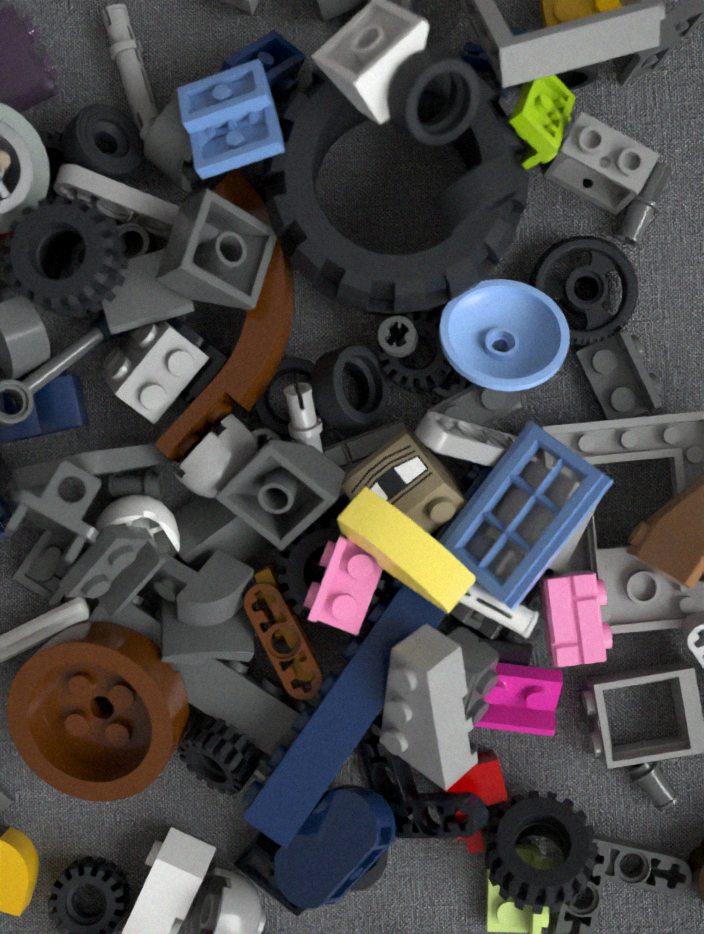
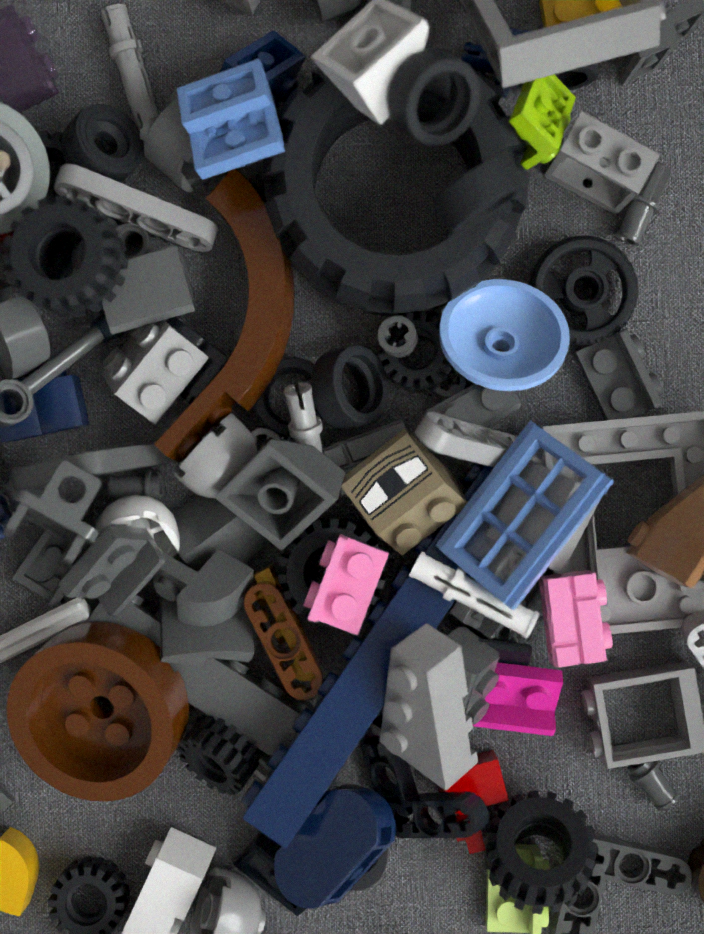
dark grey slope [155,189,277,310] -> none
light yellow slope [337,486,475,614] -> none

